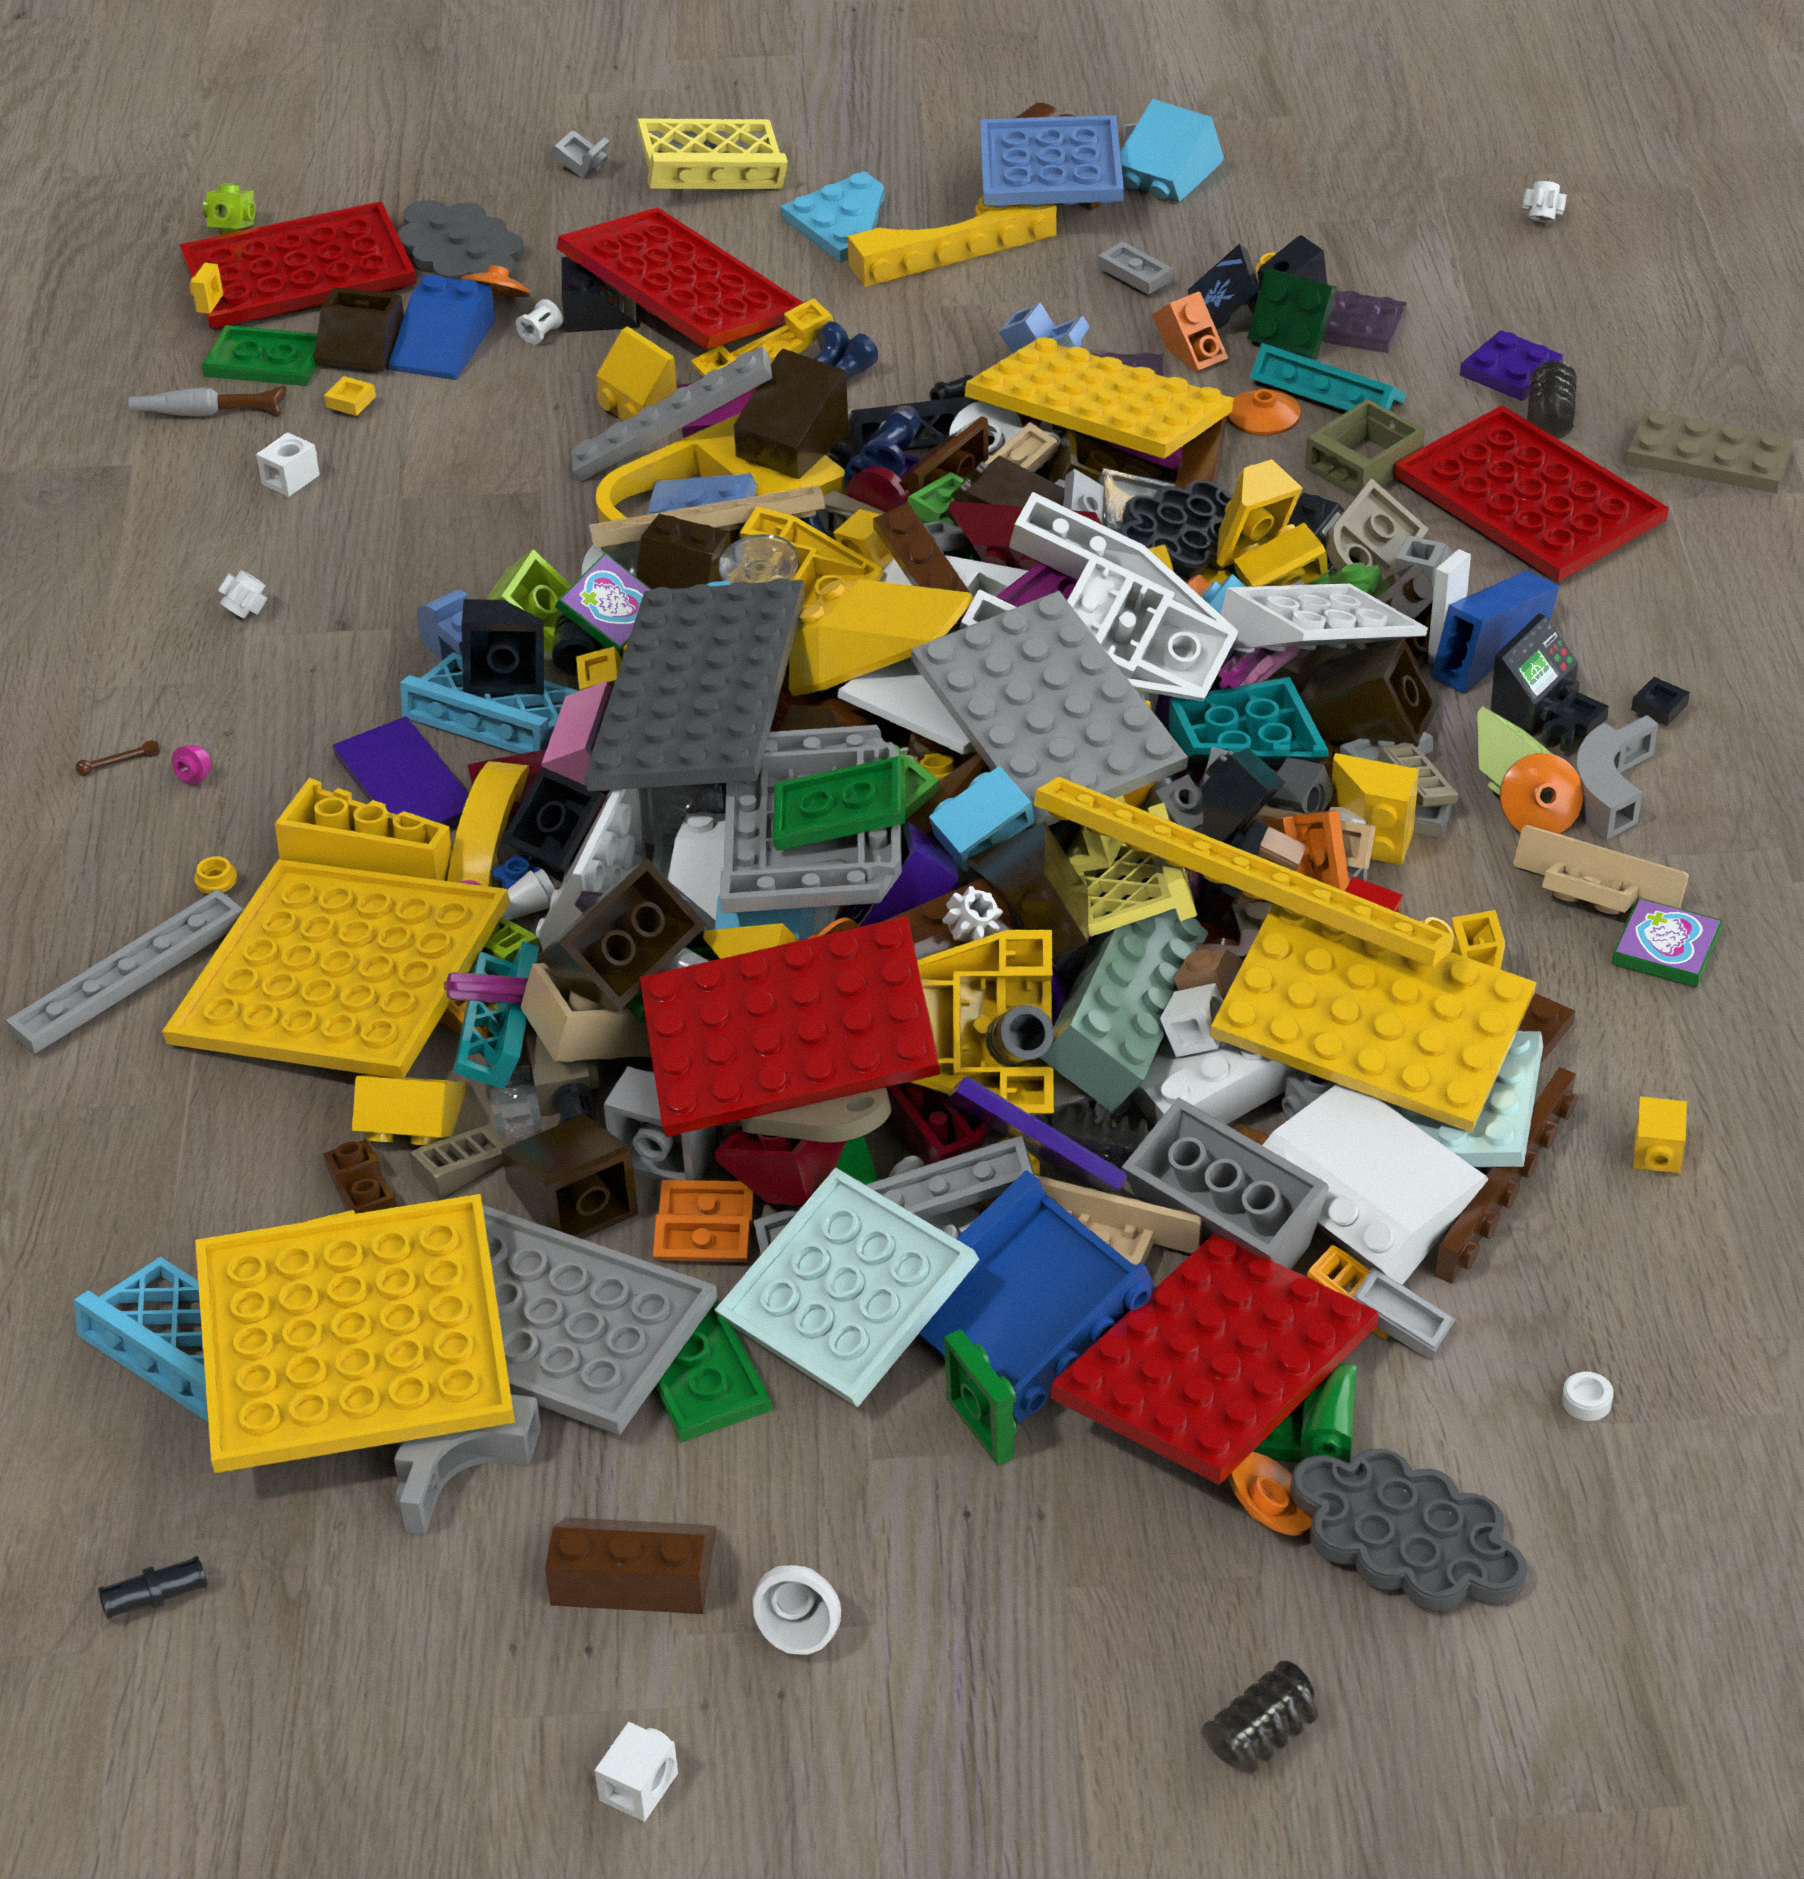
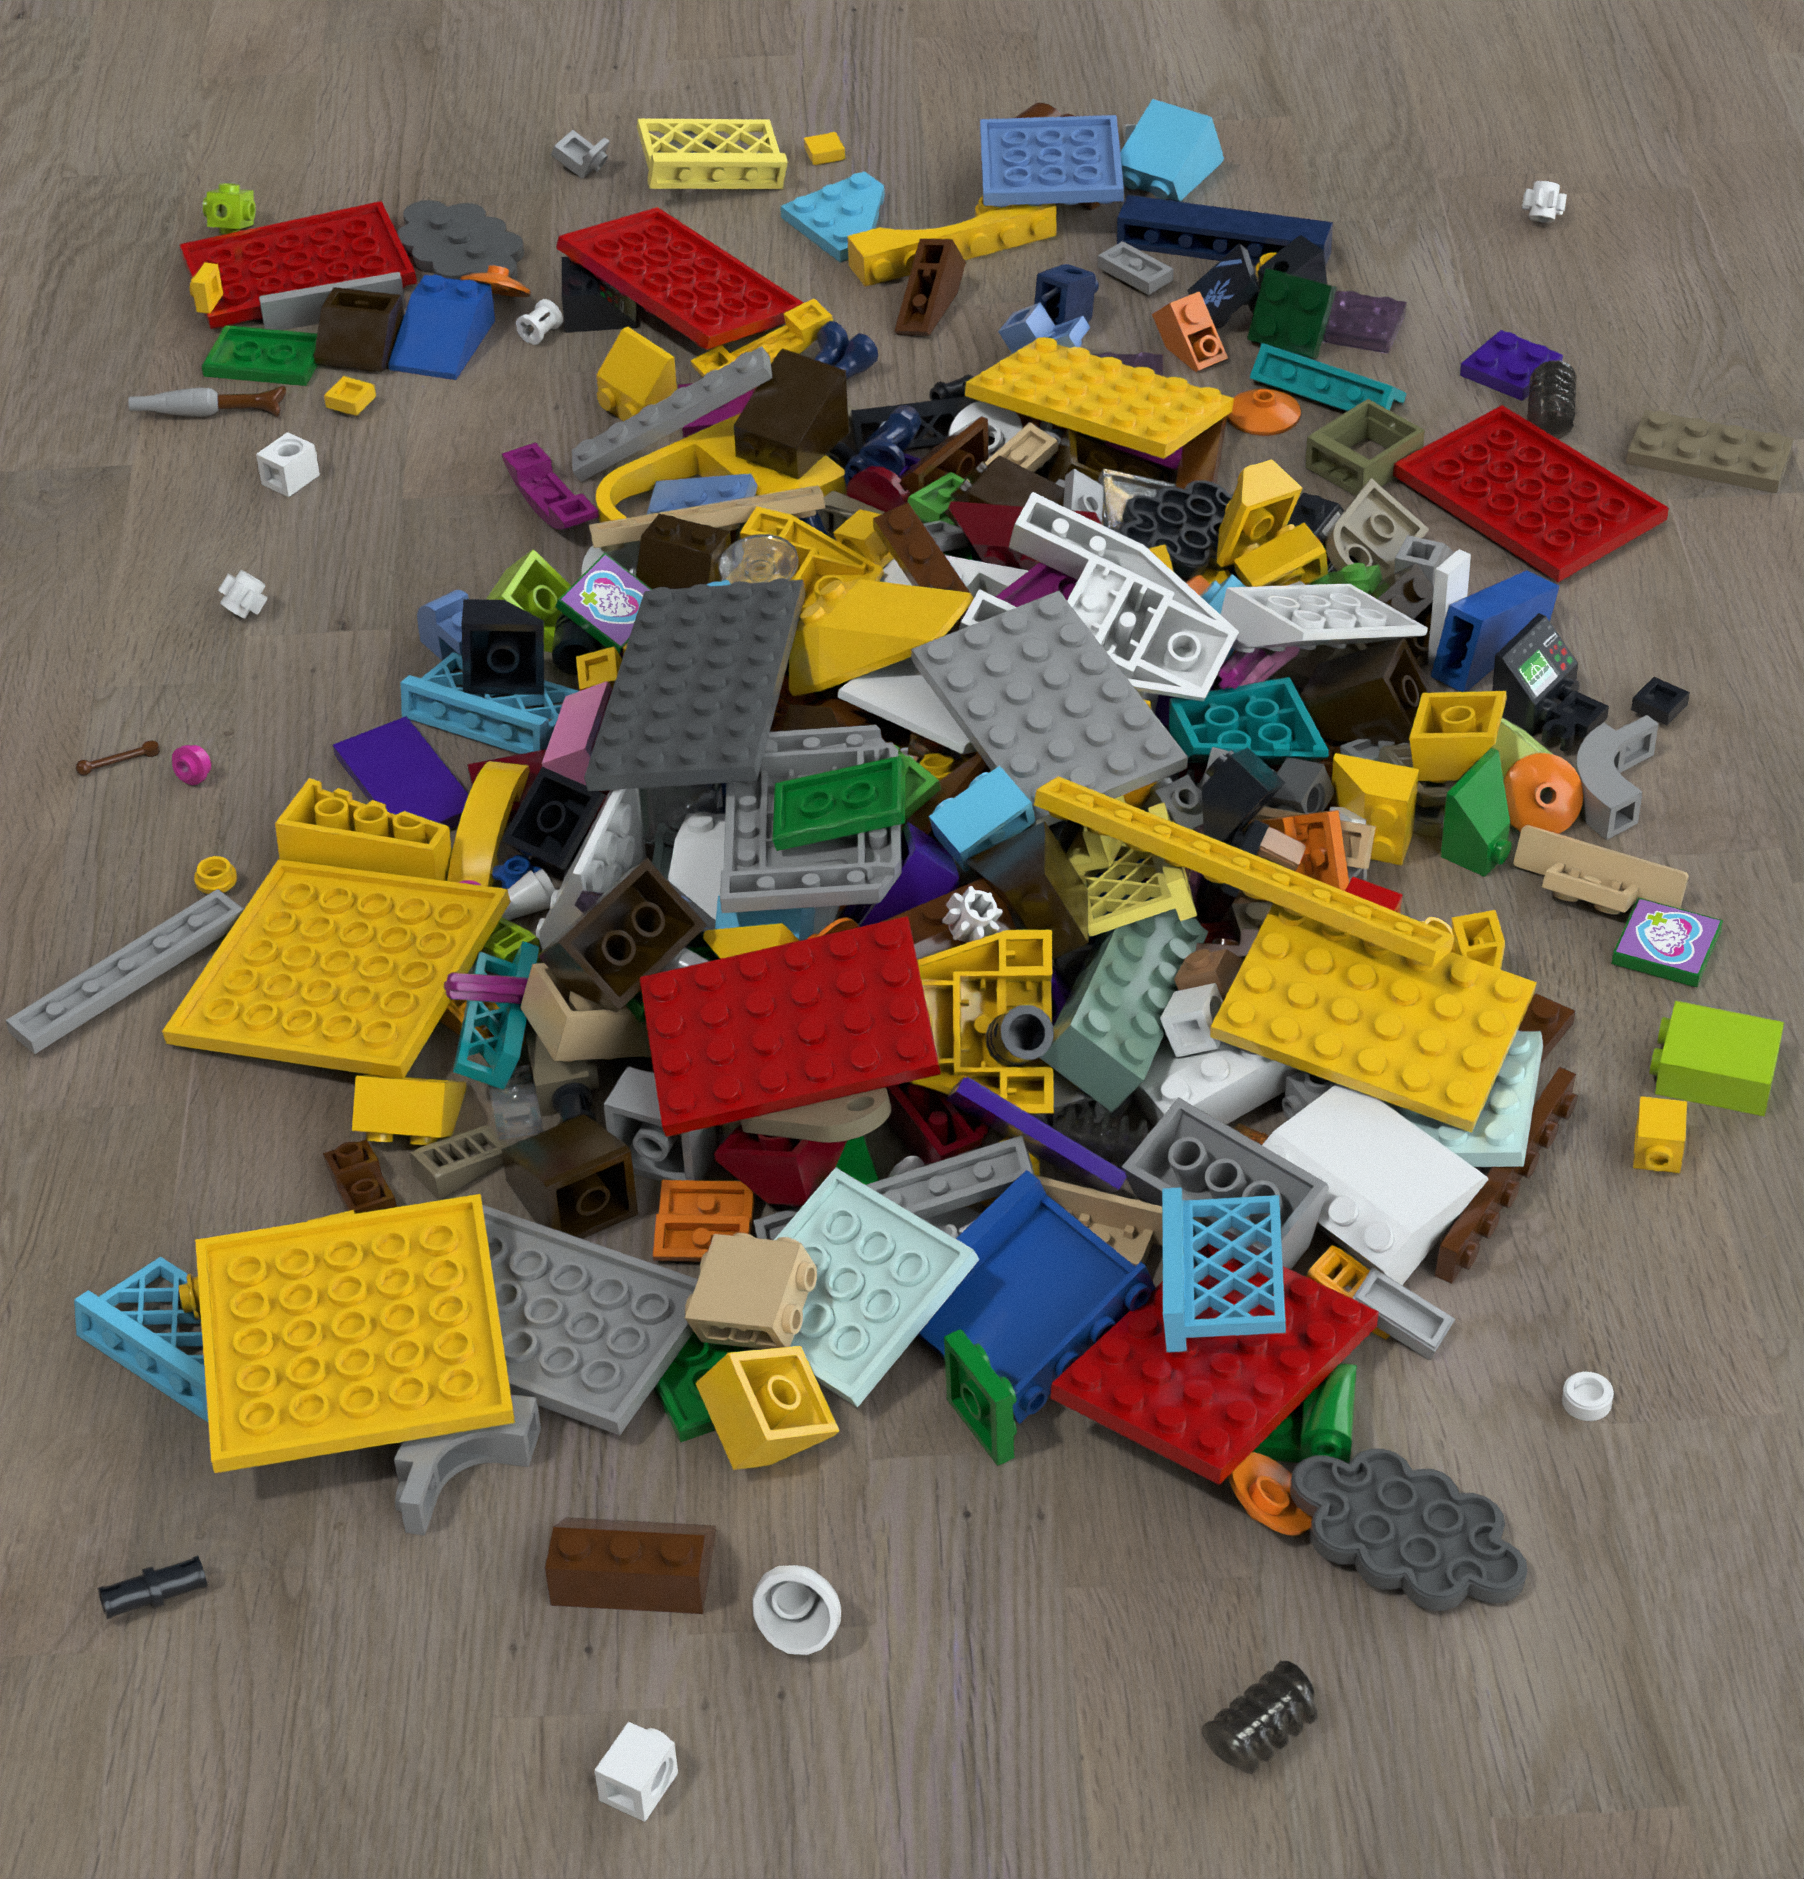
none -> yellow plate [179,1273,201,1320]
none -> light grey tile [259,272,406,330]
none -> magenta slope [502,442,599,530]
none -> tan brick [685,1233,817,1349]
none -> yellow slope [695,1346,840,1470]
none -> yellow tile [804,132,845,165]
none -> reddish brown slope [894,238,966,336]
none -> dark blue torso [1034,264,1099,326]
none -> dark blue brick [1117,195,1333,266]
none -> medium azure fence [1162,1187,1286,1352]
none -> yellow slope [1409,691,1507,783]
none -> green slope [1441,747,1512,877]
none -> lime brick [1649,1001,1784,1117]

